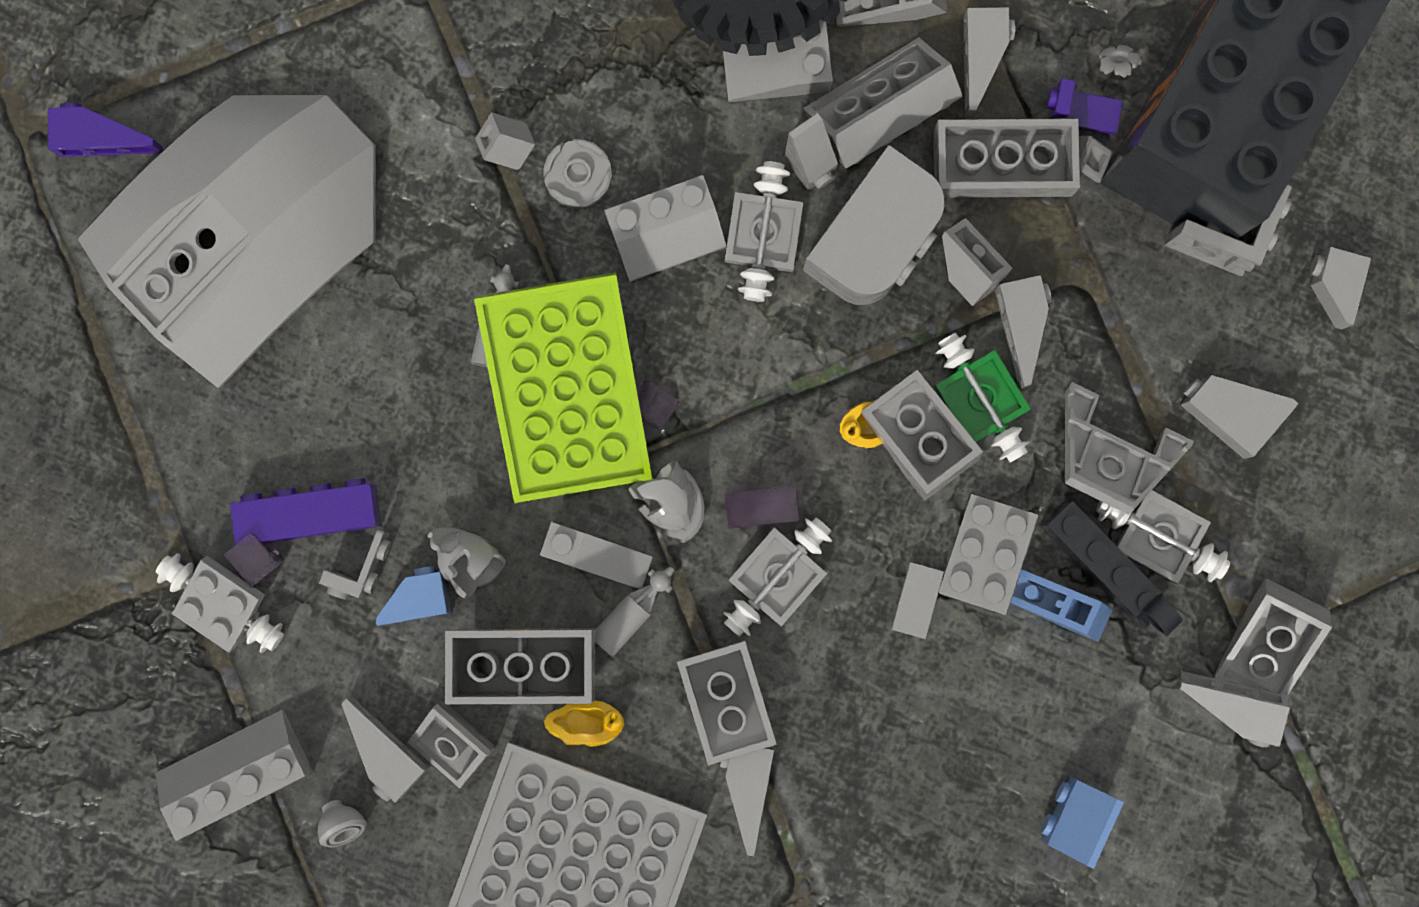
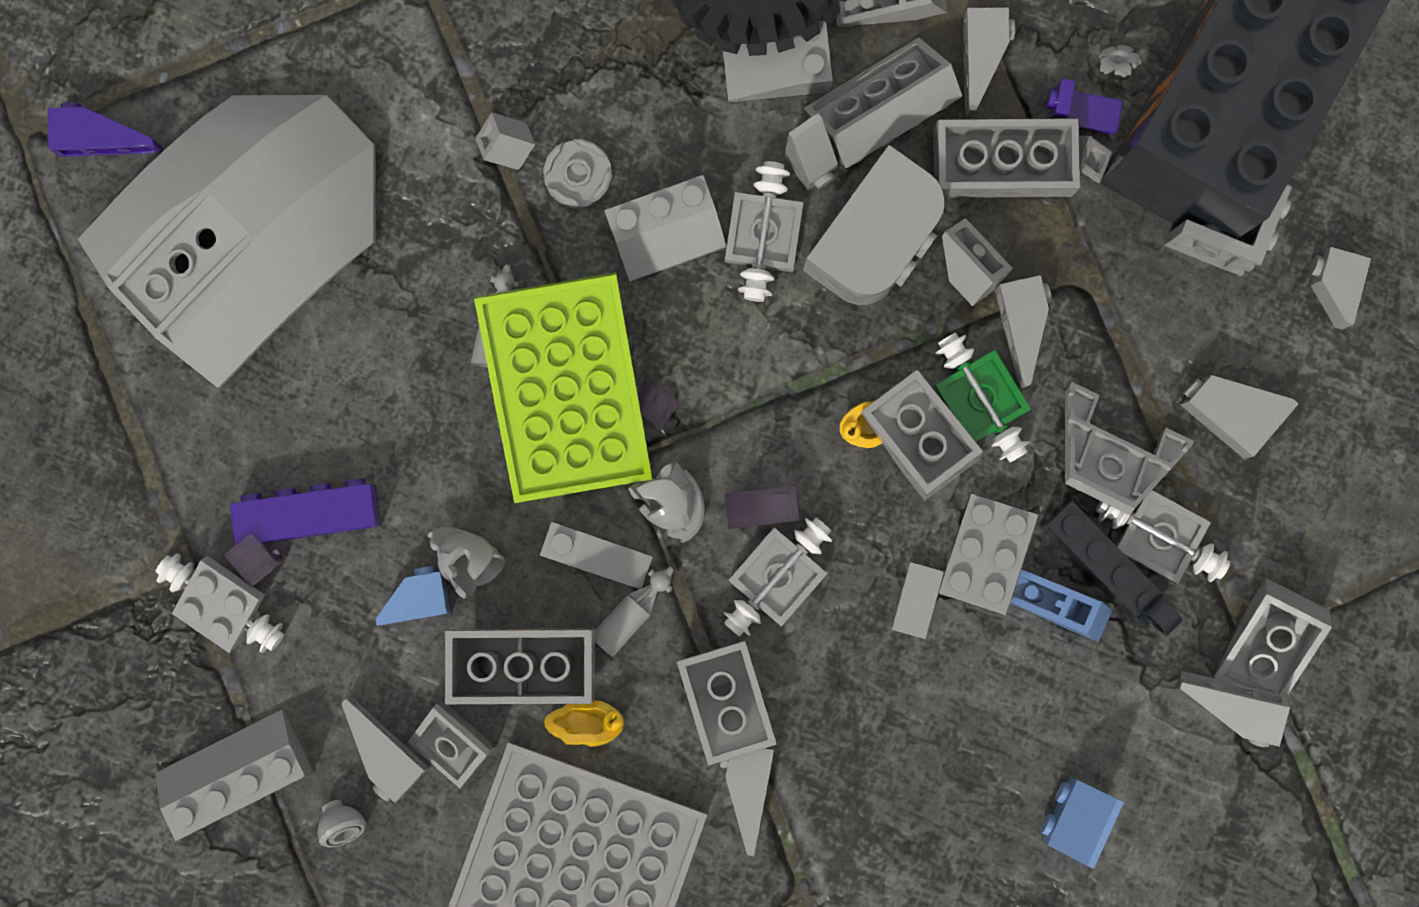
light grey bracket [319,529,391,600] -> none

